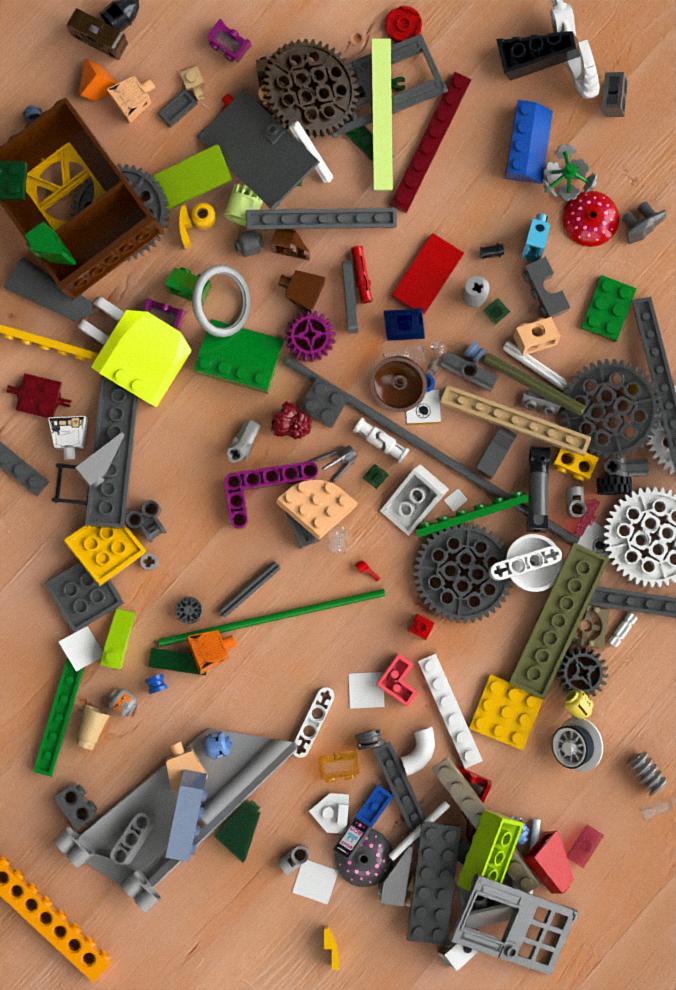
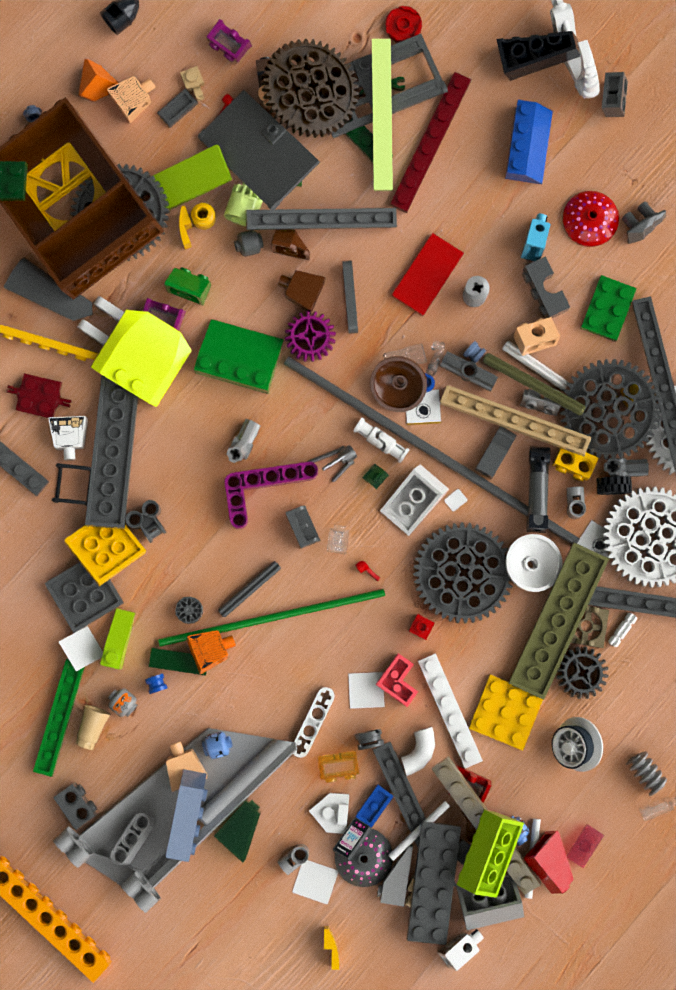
green slope [24,221,76,265] -> none
dark brown axle [66,8,128,60] -> none
light grey slope [75,432,124,488] -> none
light grey bush [140,553,158,571] -> none
light grey wedge [192,264,251,338] -> none
dark red hair [271,401,312,439] -> none
light nougat plate [276,480,357,540] -> none
white axle [289,121,333,183] -> none
dark grey plate [299,376,351,428] -> none
red pin [351,246,373,304] -> none
clear blue slope [384,308,425,341] -> none
green plate [416,491,529,538] -> none
door [449,874,578,975] -> none
black pin [480,243,504,259] -> none
clear green plate [483,298,510,325] -> none
white beam [489,546,562,581] -> none
light grey plant [542,144,597,201] -> none
light yellow head [564,690,593,719] -> none
clear pink plate [574,499,600,537] -> none

